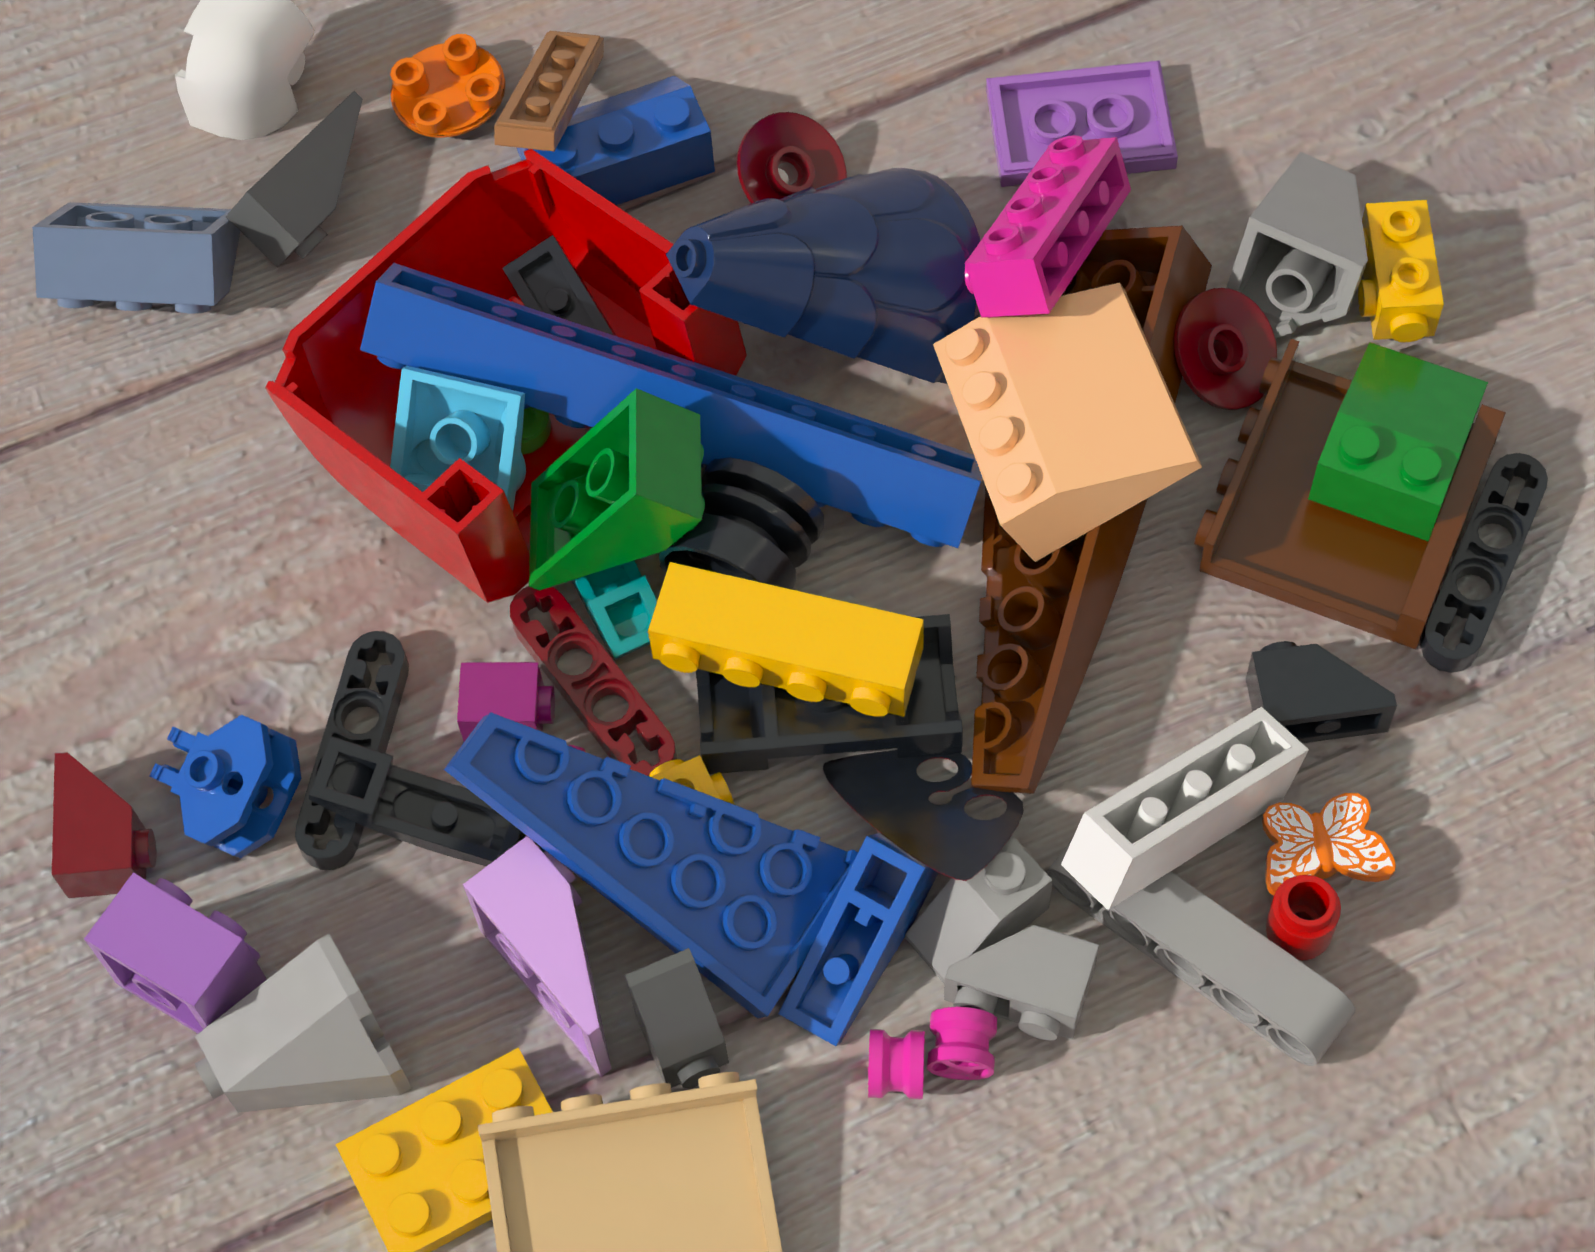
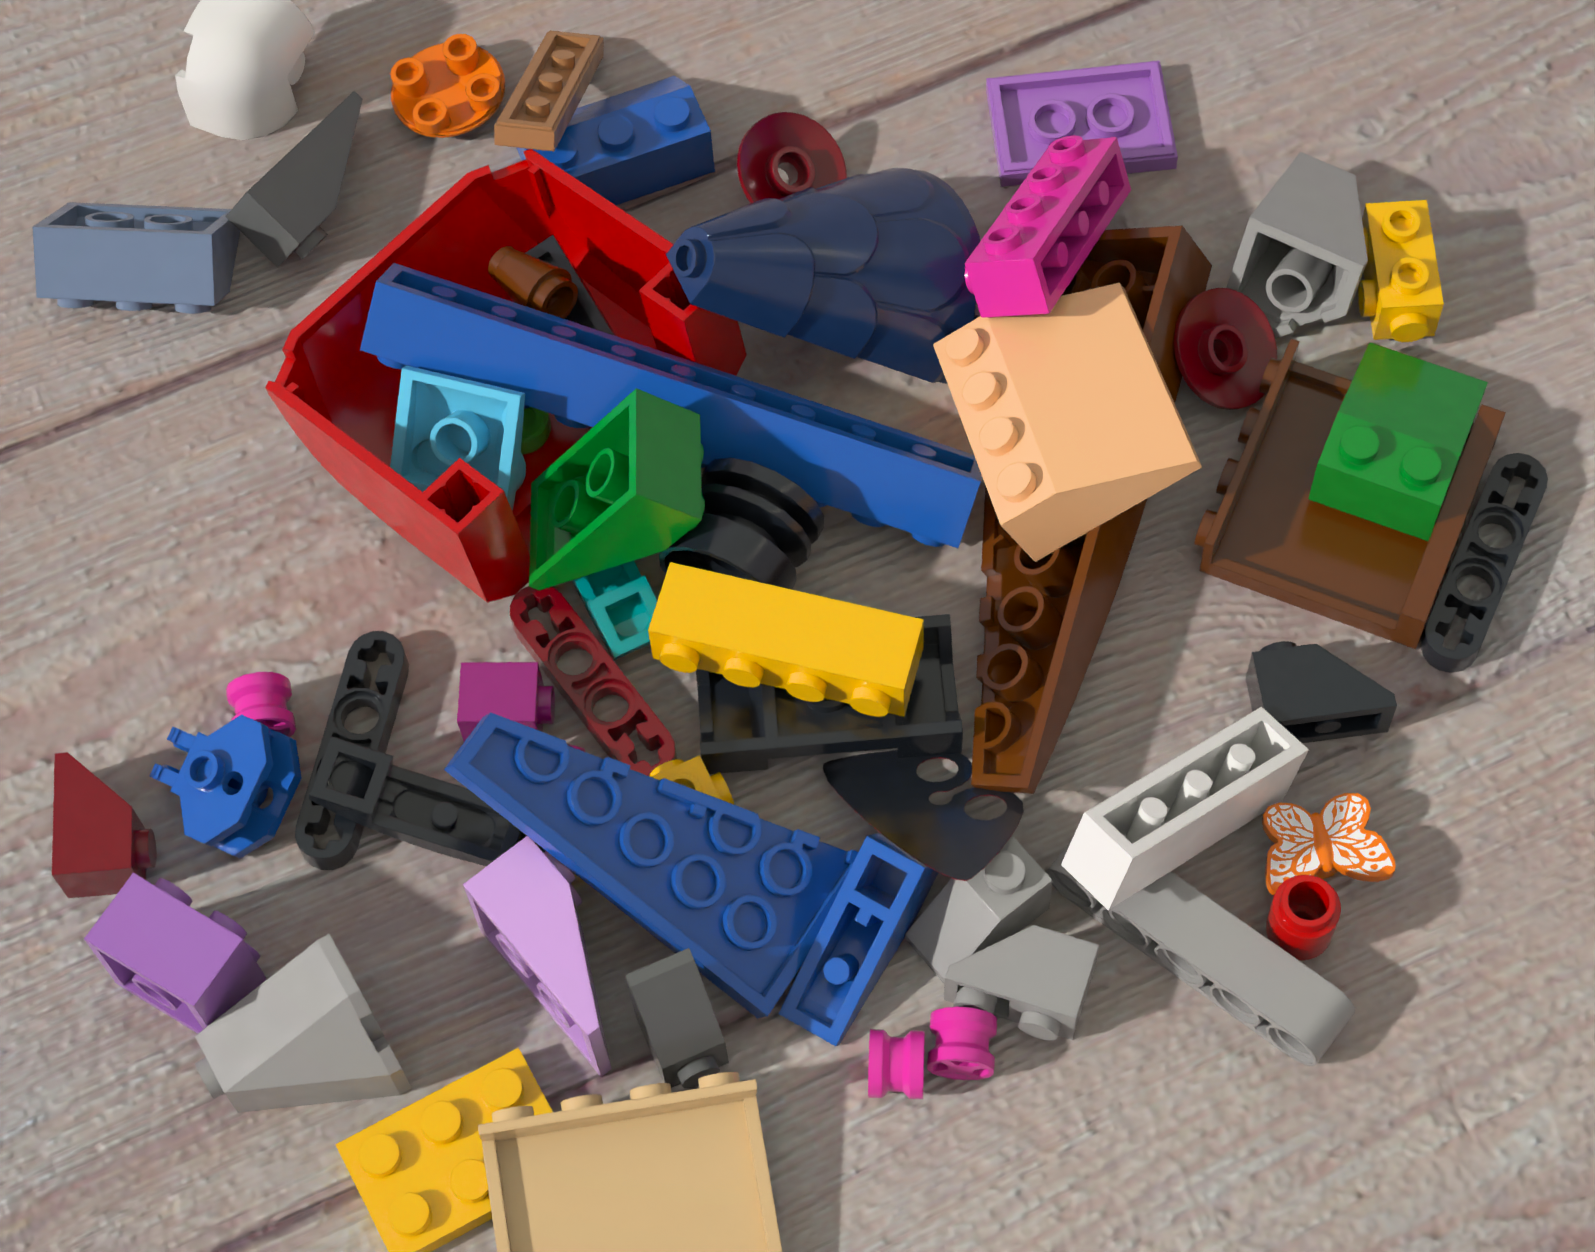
none -> dark pink wheel [226,672,296,737]
none -> reddish brown cone [488,246,578,319]

